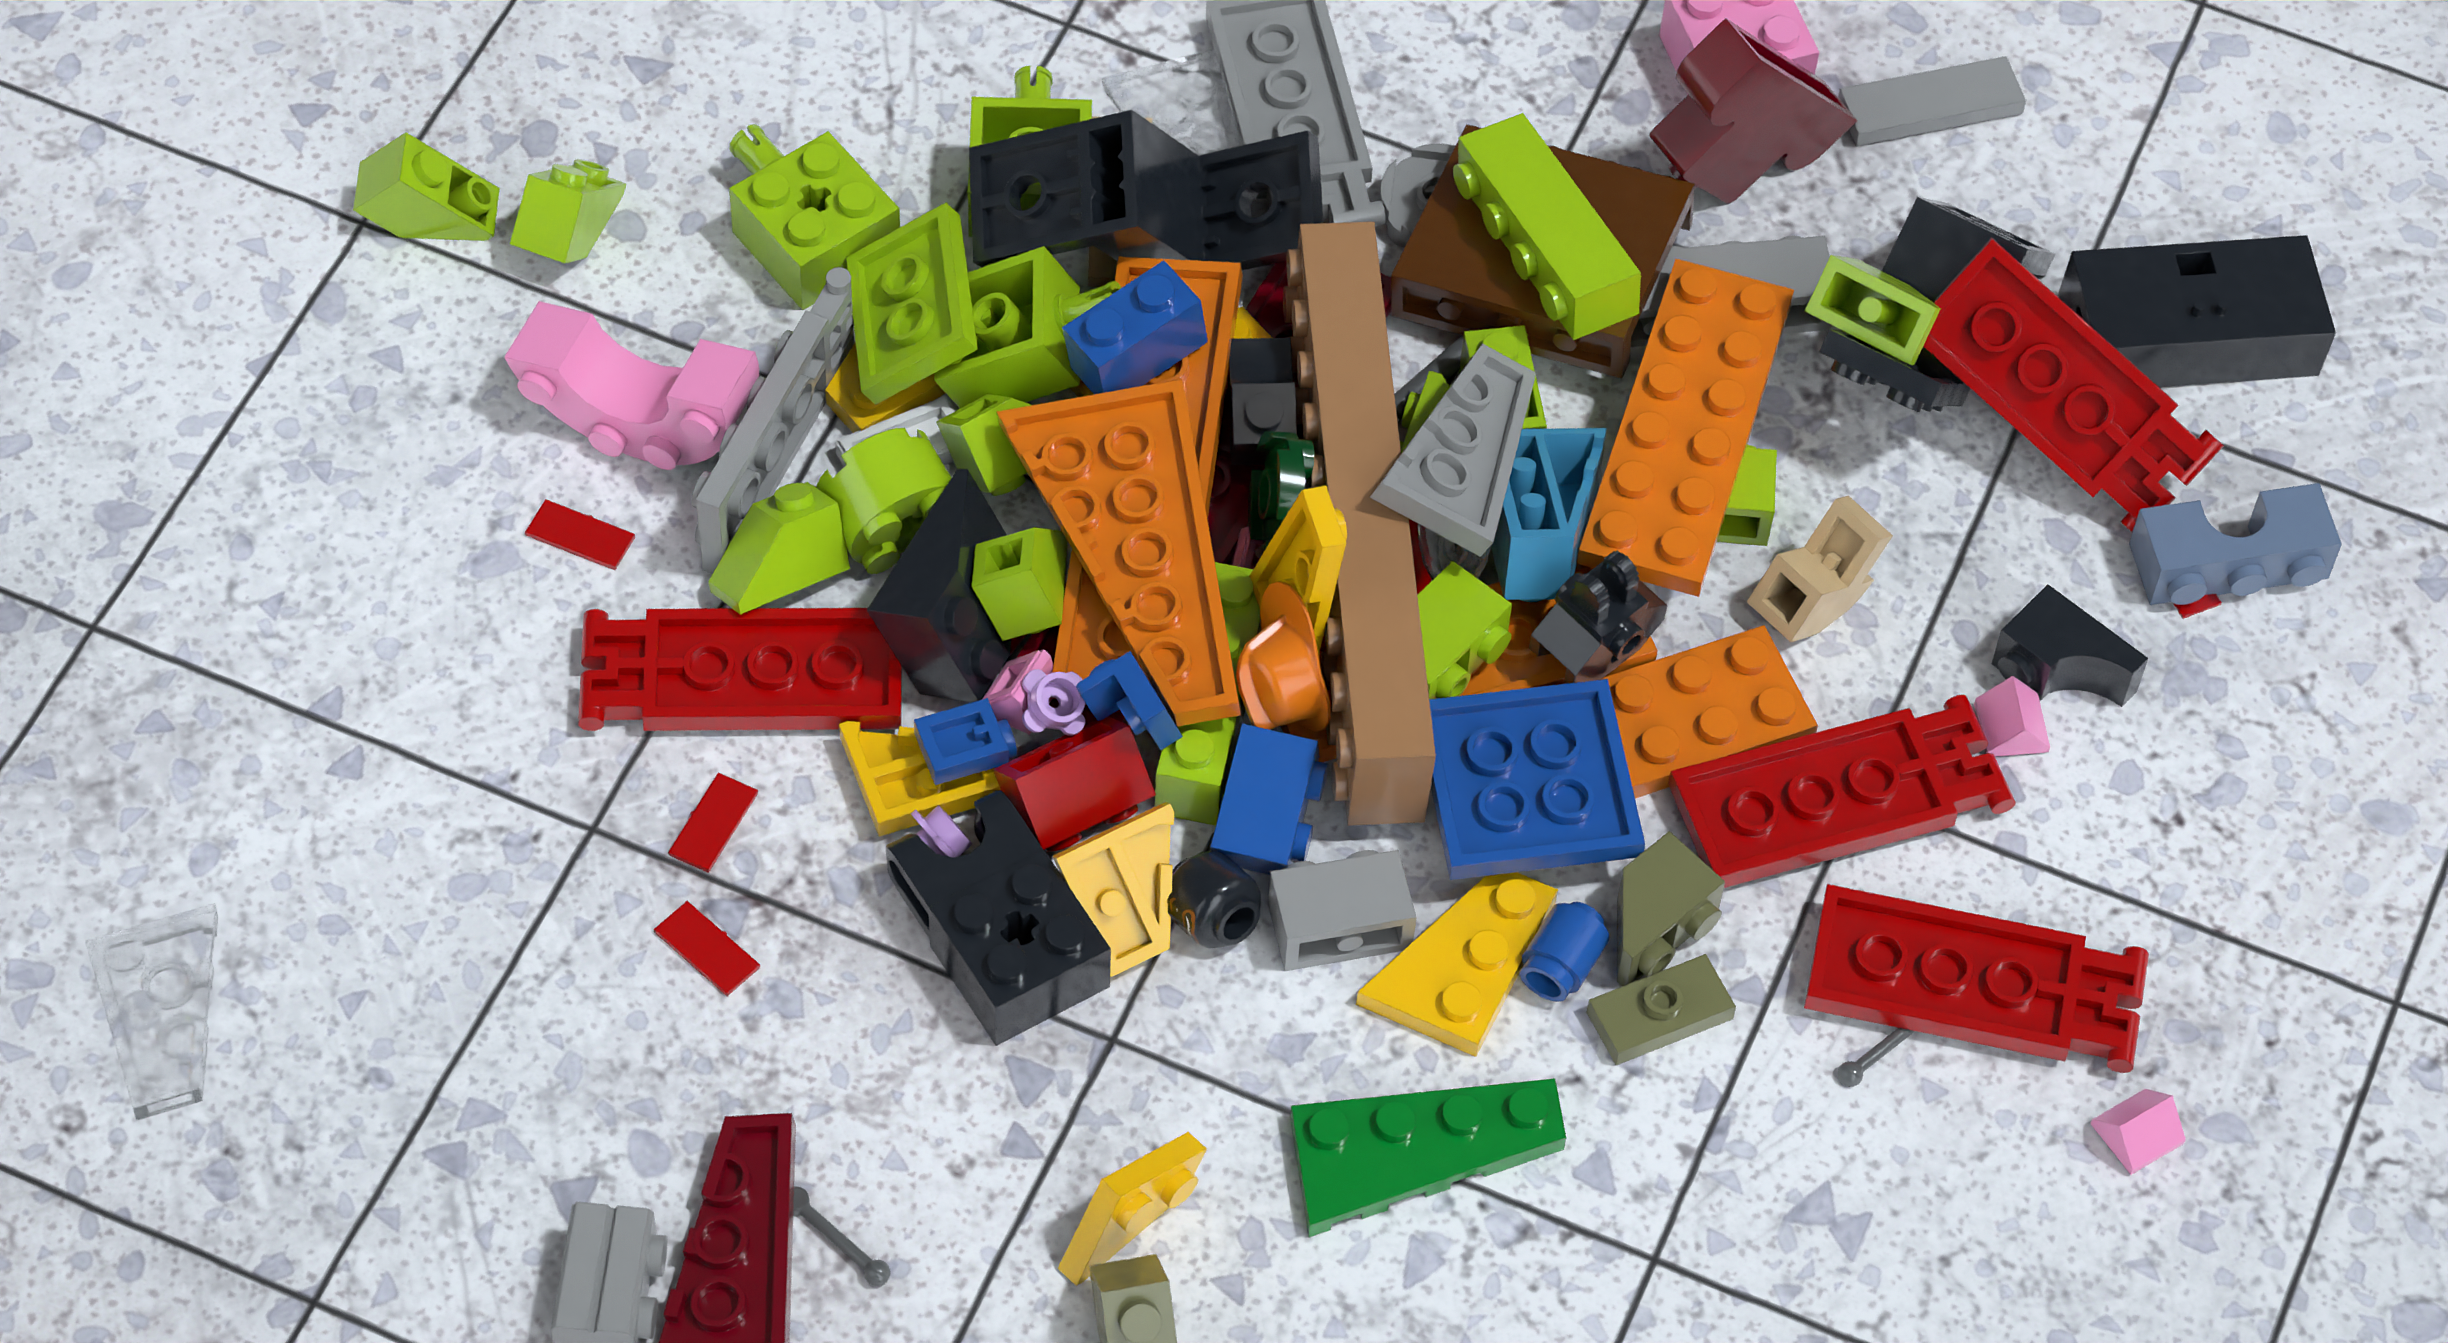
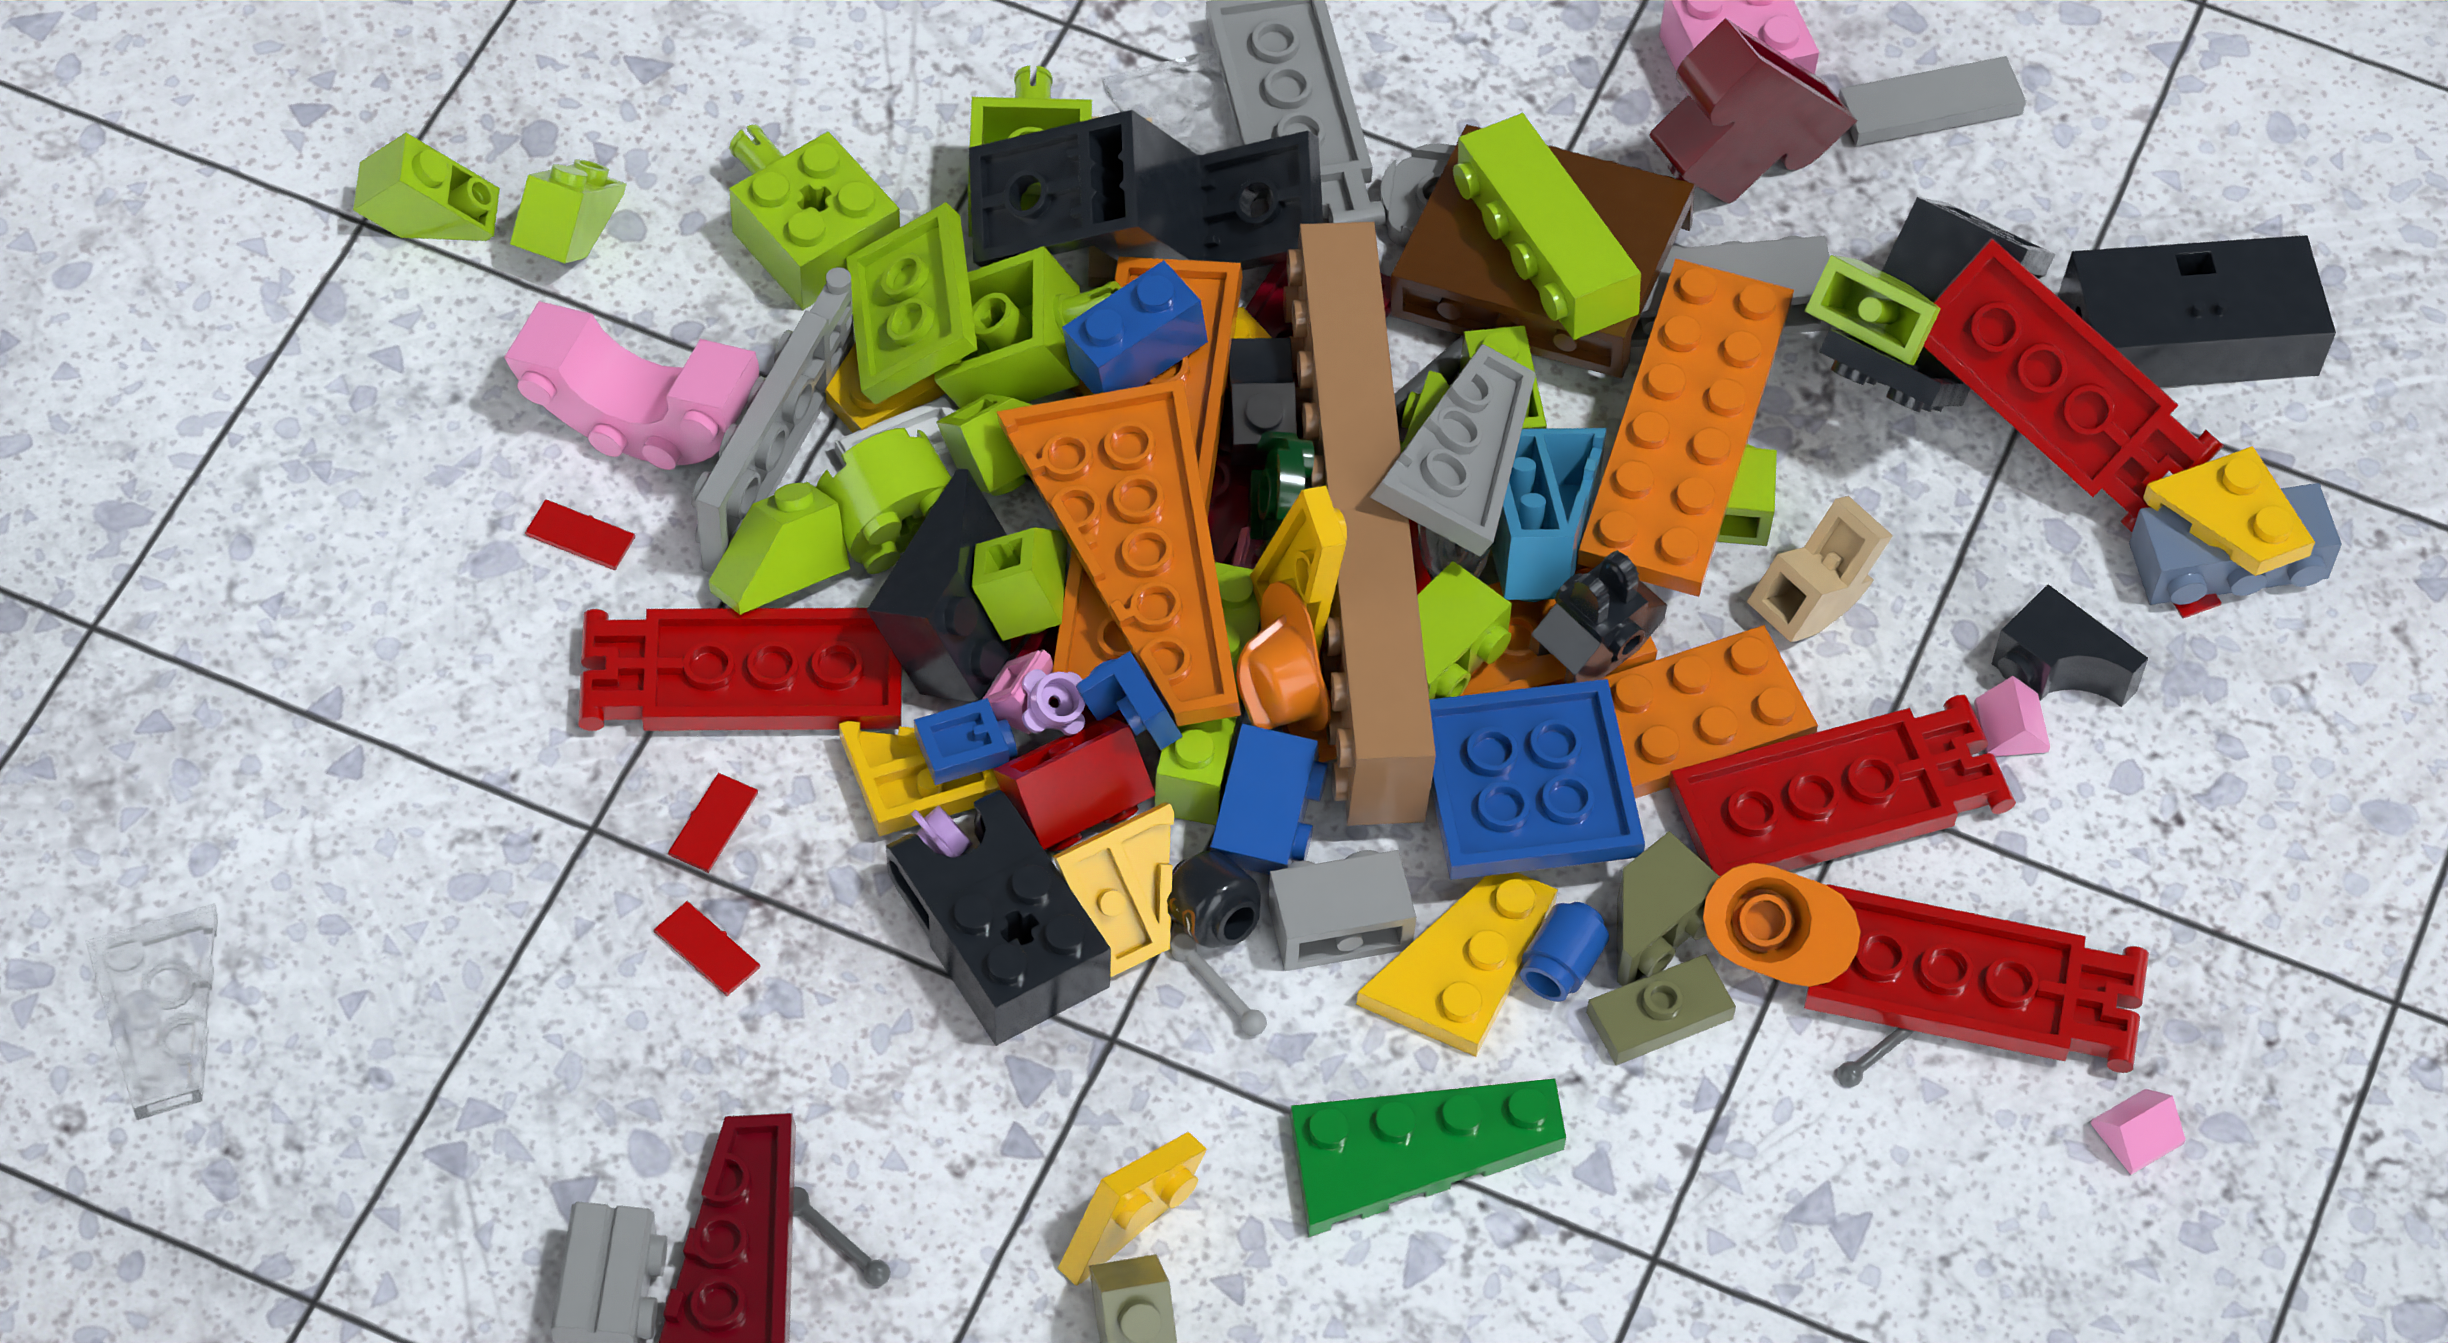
none -> light grey hinge [1171,933,1267,1036]
none -> orange piece [1703,863,1860,987]
none -> yellow wing [2143,446,2315,576]

